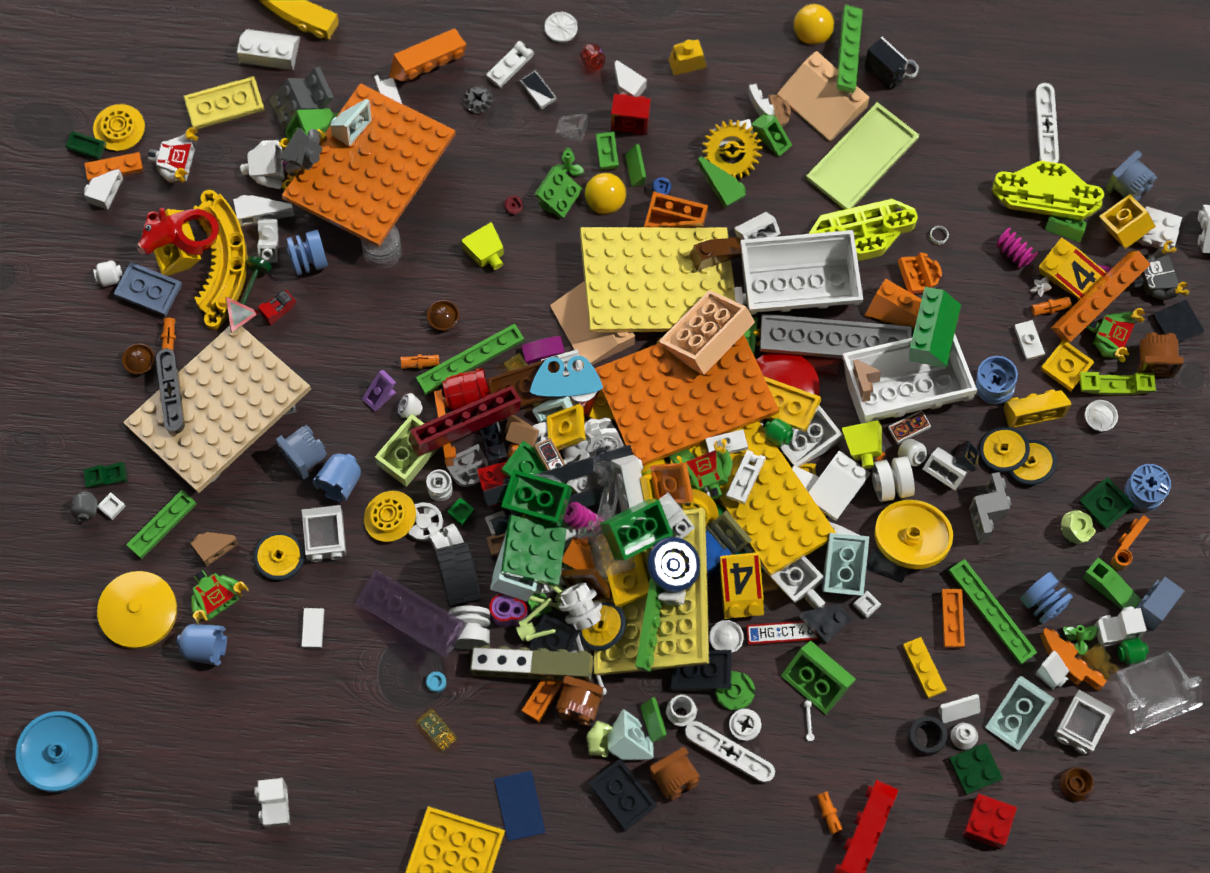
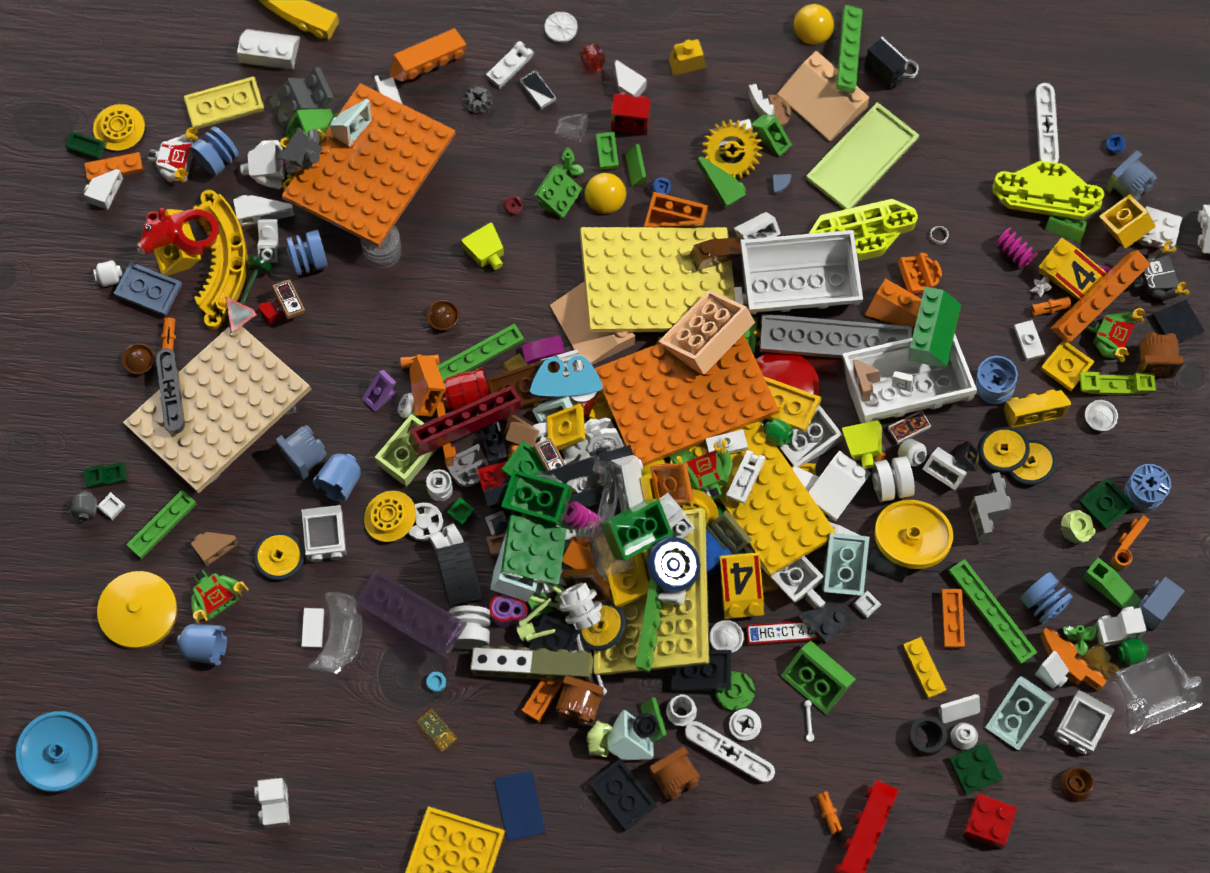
none -> medium blue wheel [190,126,239,176]
none -> tile [272,279,305,319]
none -> clear windscreen [308,591,363,674]
none -> orange slope [410,355,446,416]
none -> black plate [633,713,659,737]
none -> sand blue tile [772,174,791,194]
none -> white tile [892,371,913,392]
none -> blue tile [1106,134,1126,154]

